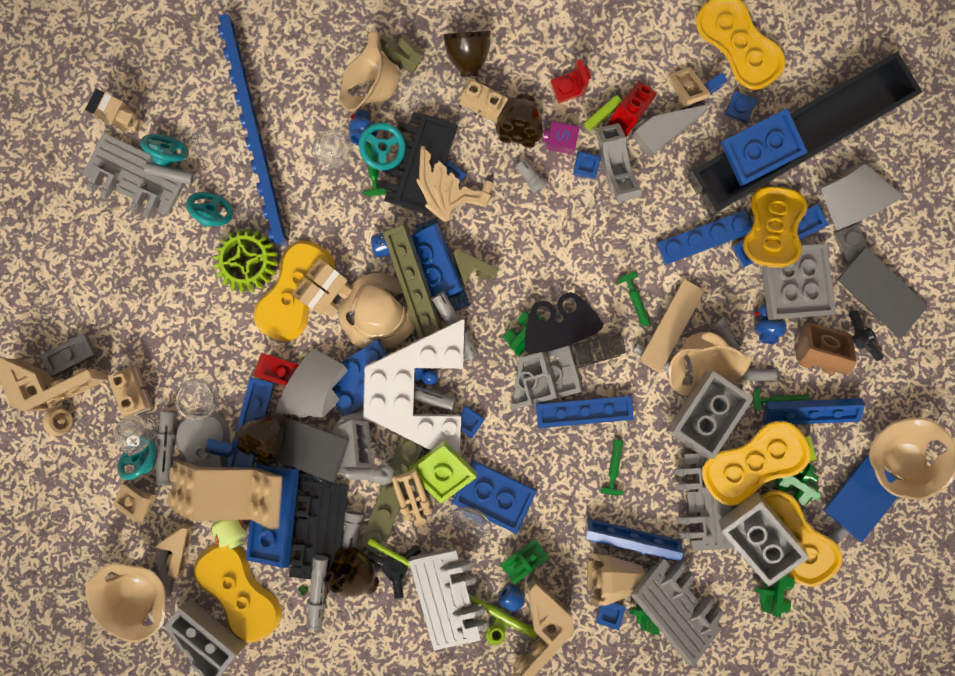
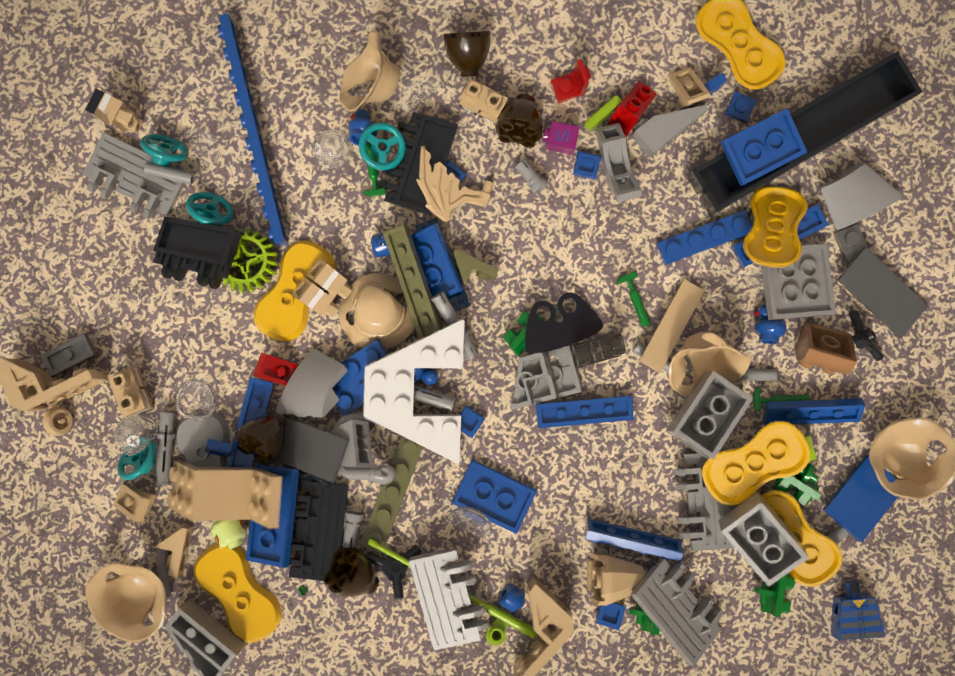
light grey pin [306,555,329,630] -> none
olive rock [379,34,425,74] -> none
tan piece [391,469,432,527] -> none
lime plate [408,440,477,503] -> none
green hips [500,538,550,585] -> none
green piece [601,439,624,496] -> none
light grey pin [709,316,742,350] -> none
none -> black hinge [153,216,242,289]
none -> blue torso [831,581,885,641]

